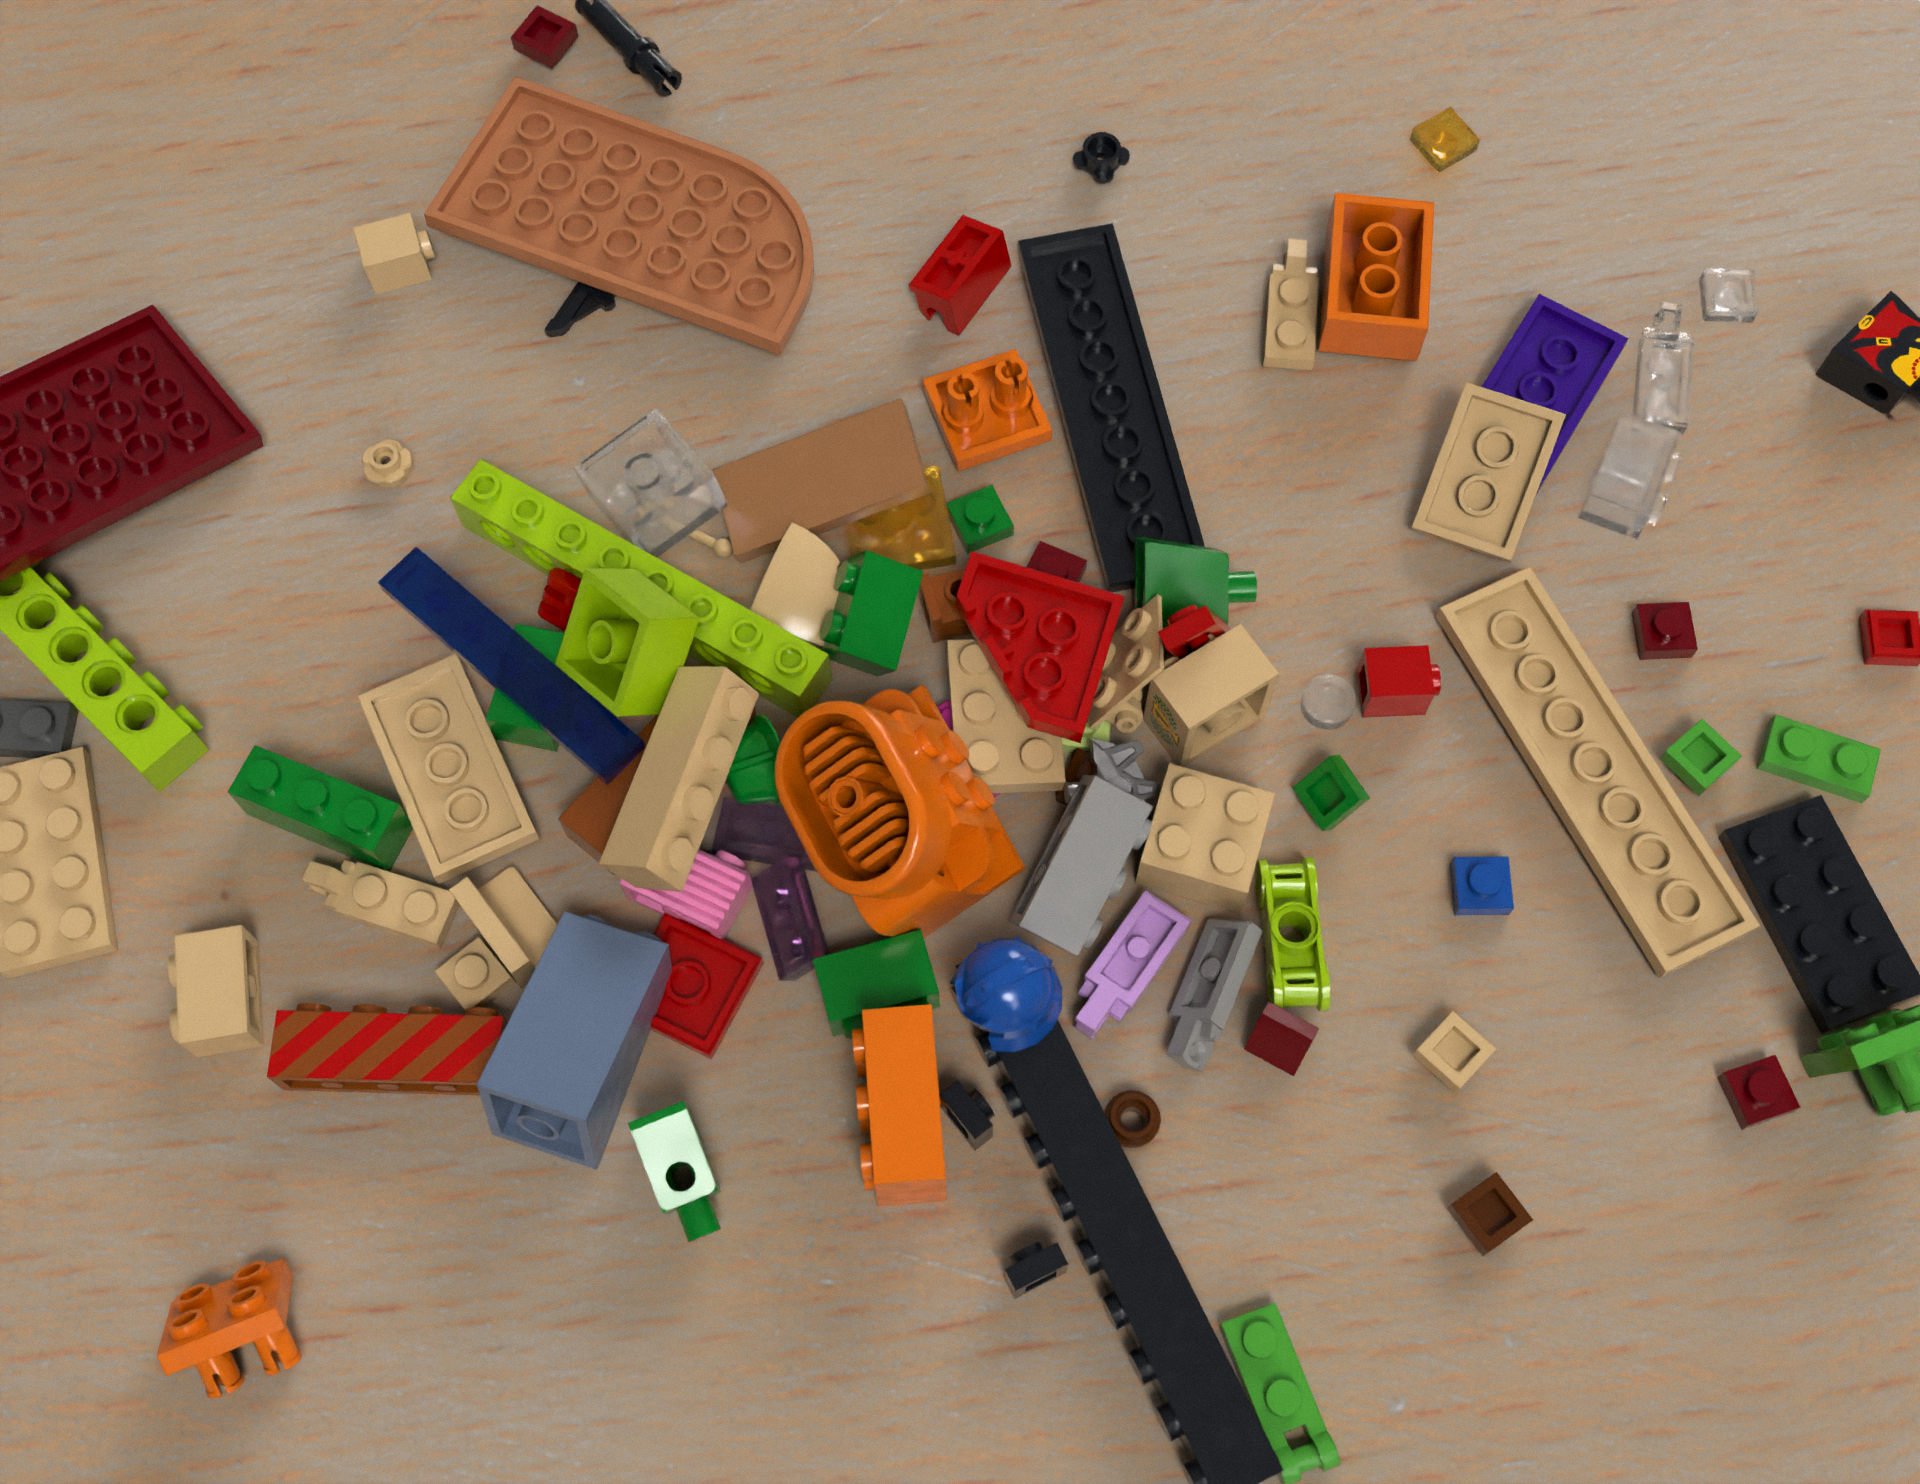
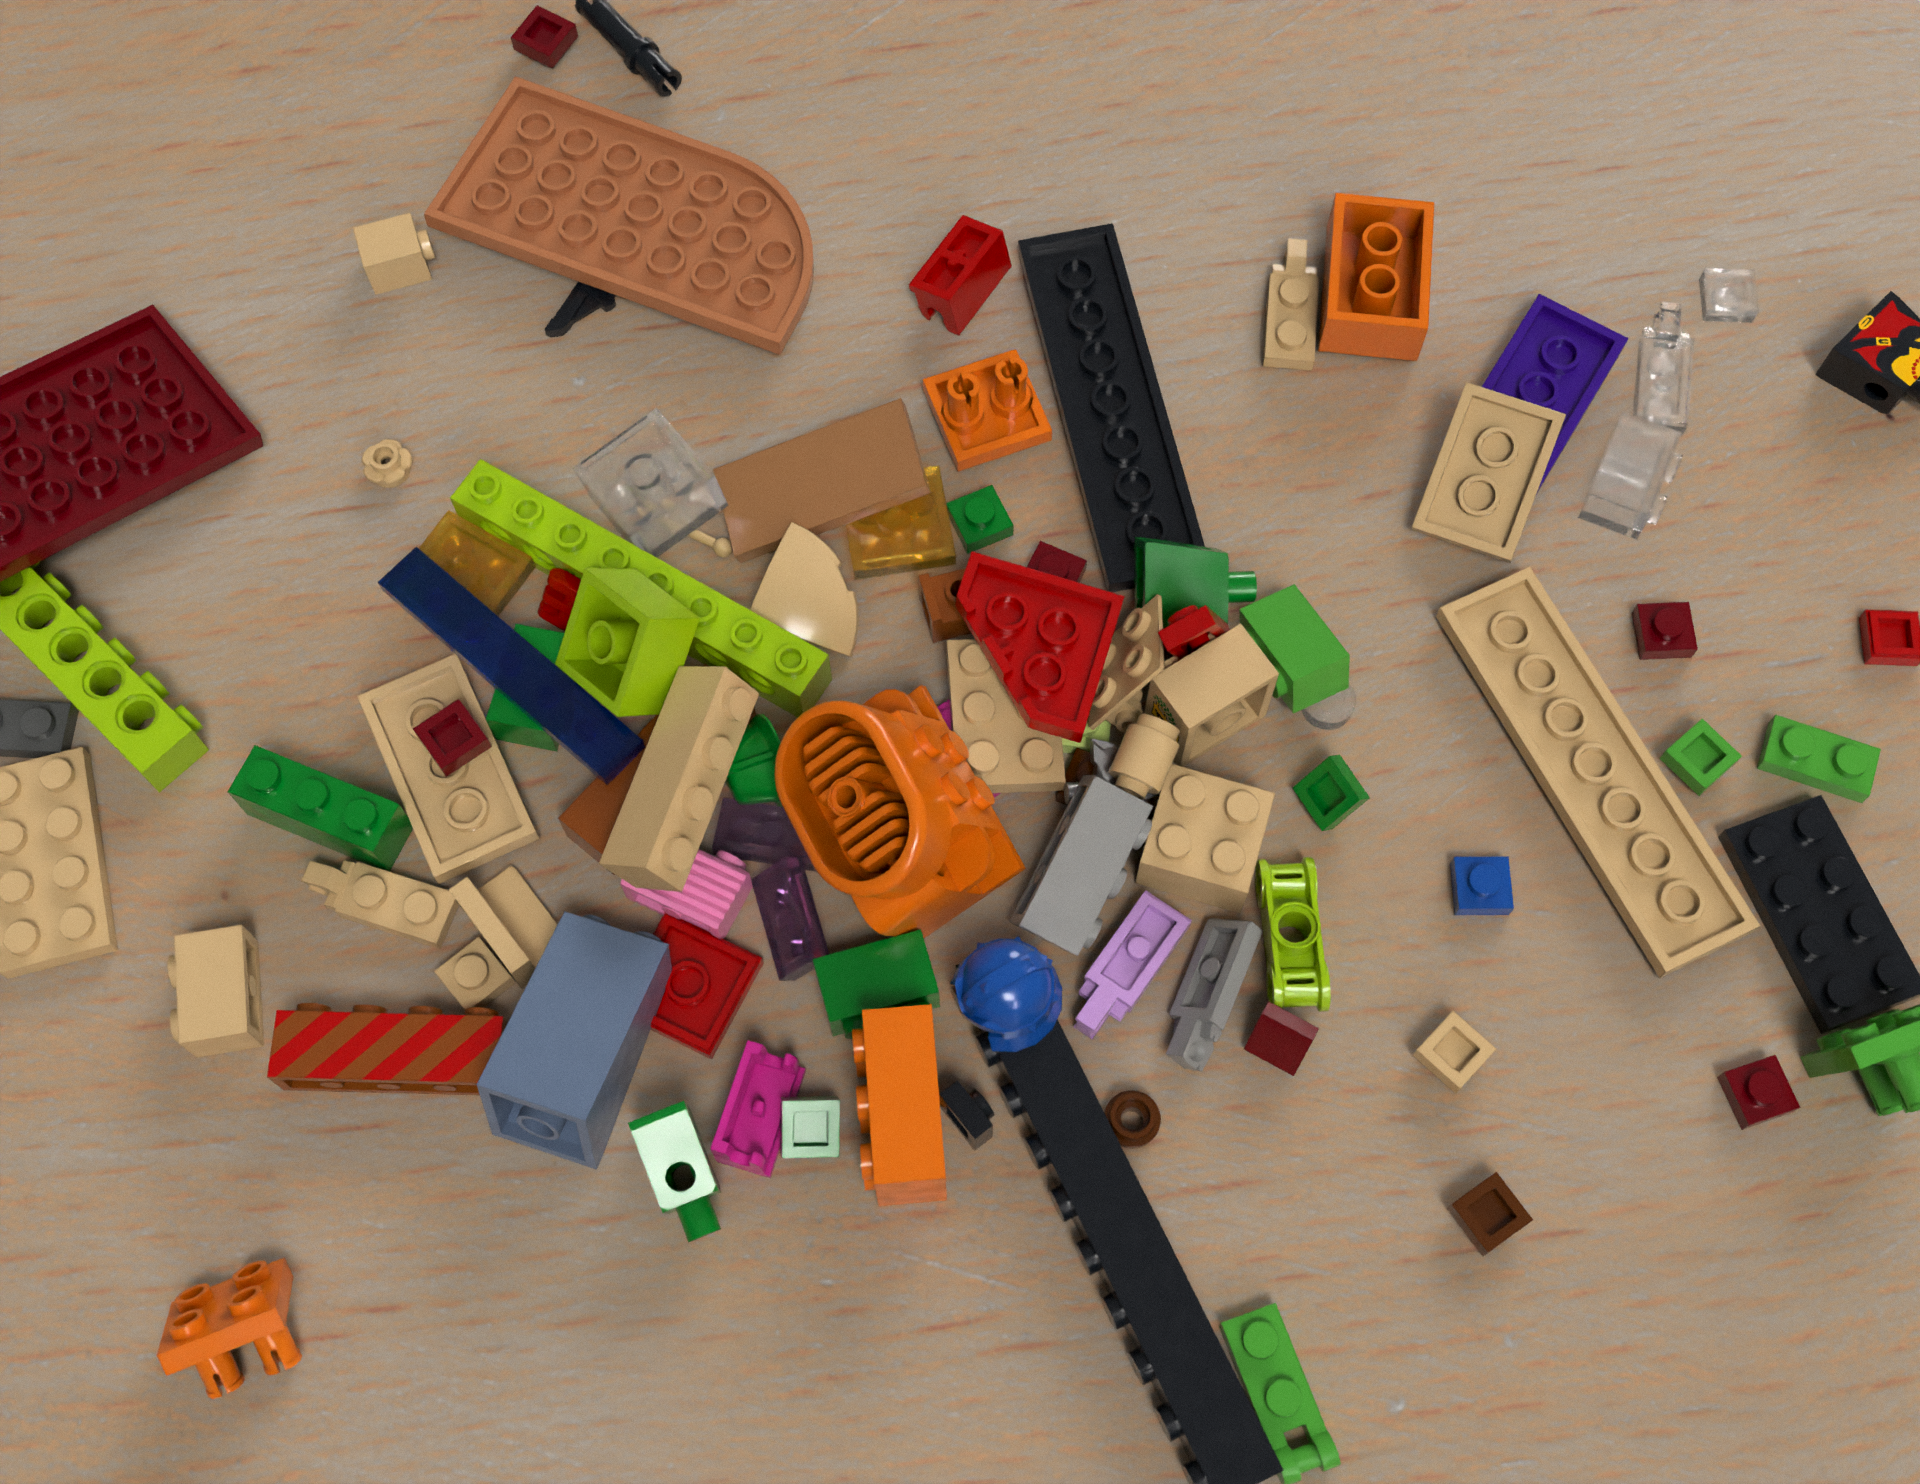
green brick [820,550,924,677] -> none
black plate [1004,1241,1068,1299] -> none
black plate [1073,132,1130,183] -> none
red brick [1356,645,1441,718] -> none
clear yellow plate [1410,107,1480,173] -> none
none -> clear yellow plate [387,510,536,647]
none -> dark red plate [413,699,492,777]
none -> dark pink hinge [710,1040,806,1178]
none -> plate [780,1096,840,1158]
none -> tan brick [1109,714,1180,800]
none -> bright green brick [1239,584,1350,714]

